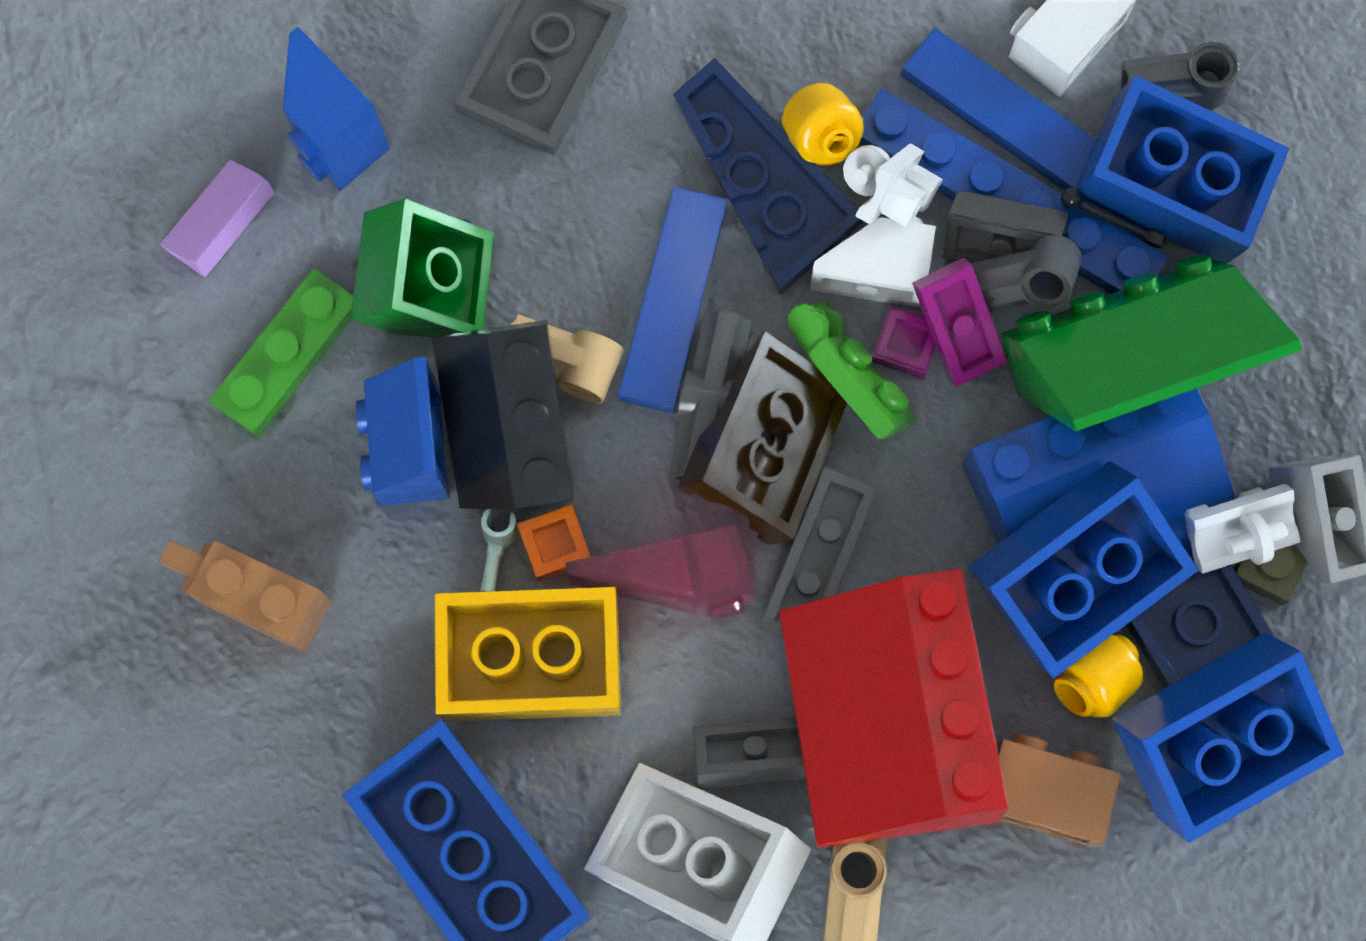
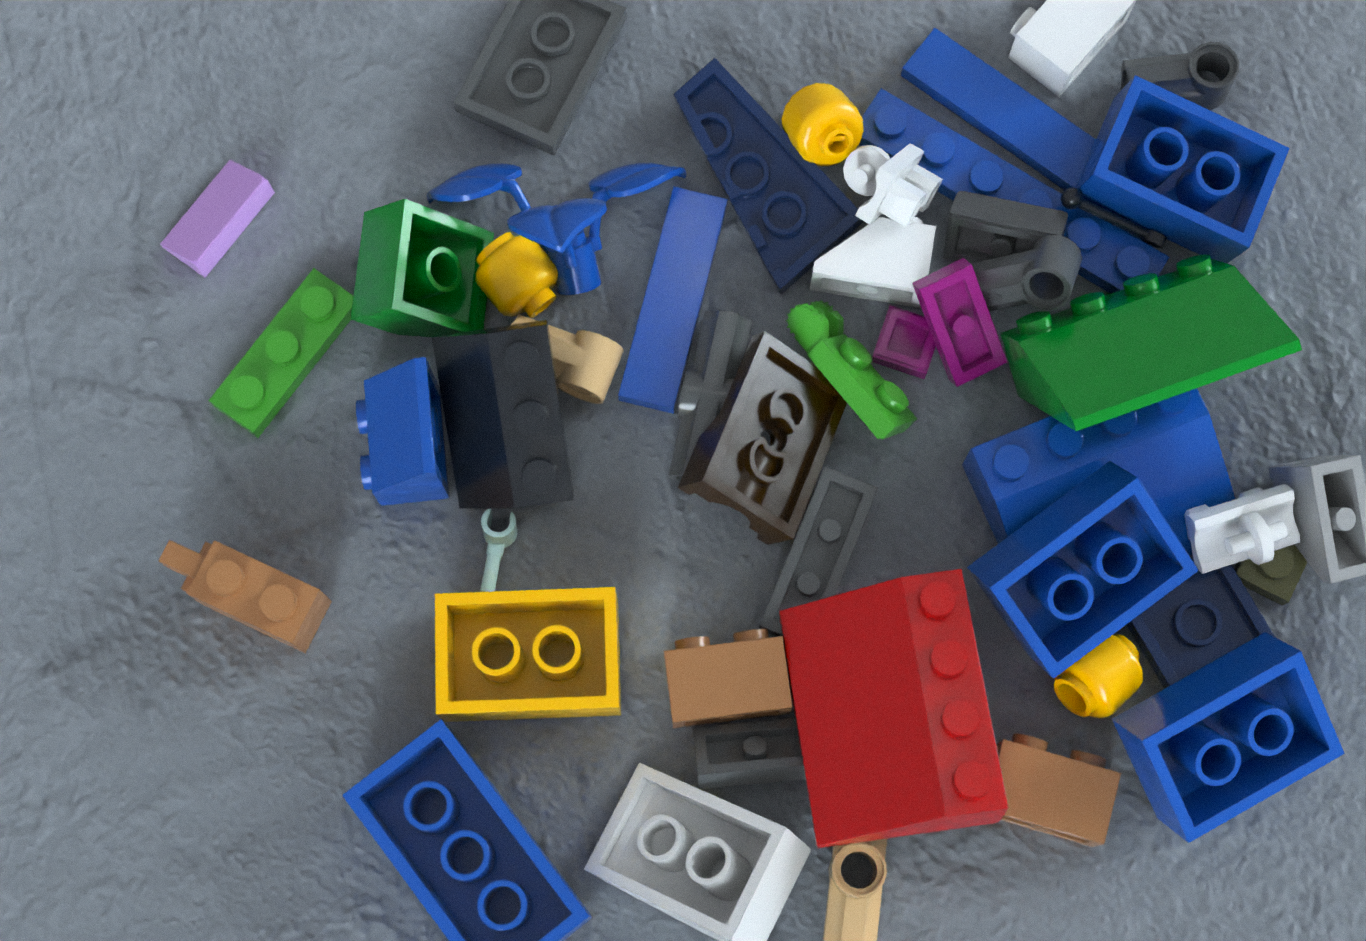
blue slope [283,27,390,191] -> none
orange plate [517,504,592,581] -> none
clear pink slope [566,524,755,619] -> none
none -> blue plant [426,163,686,295]
none -> yellow head [475,232,558,318]
none -> medium nougat brick [664,629,792,729]

